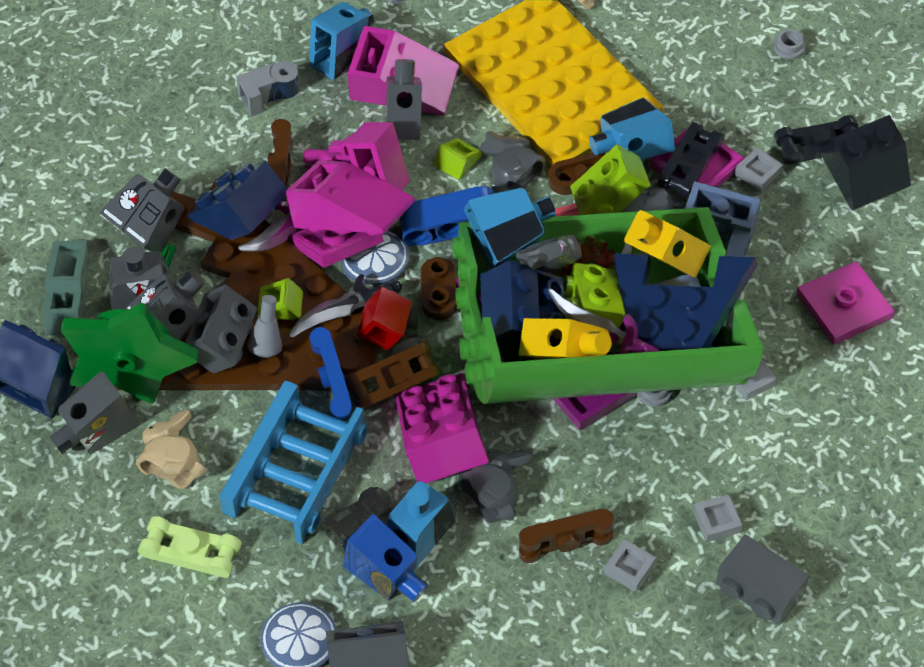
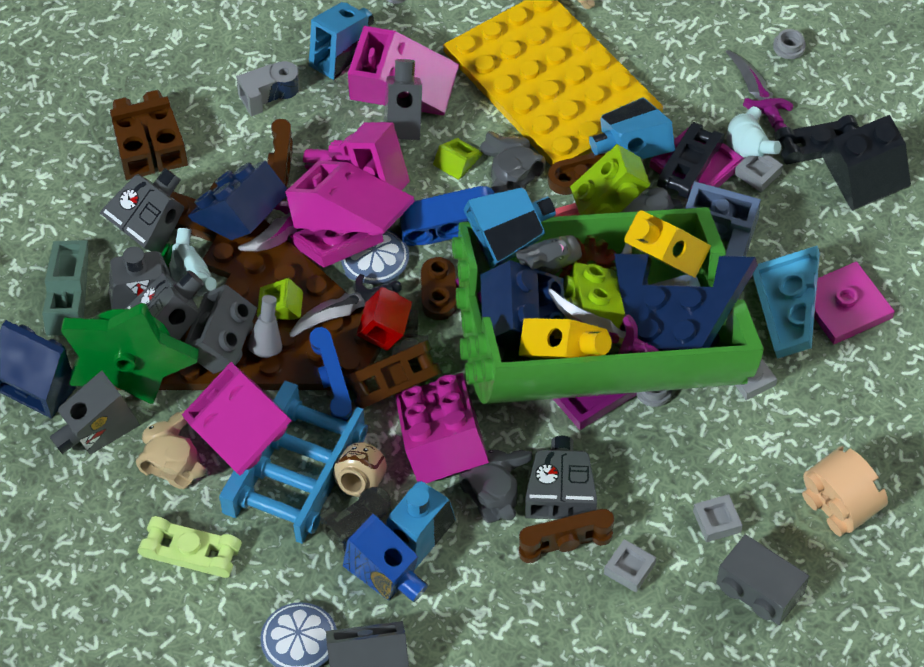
none -> reddish brown hips [110,90,188,180]
none -> light aqua piece [169,228,217,299]
none -> dark pink slope [182,362,292,476]
none -> tan head [333,442,387,497]
none -> dark grey torso [525,435,597,519]
none -> piece [726,50,793,132]
none -> light aqua piece [726,106,781,157]
none -> medium azure wing [753,246,820,359]
none -> light nougat brick [802,446,888,536]

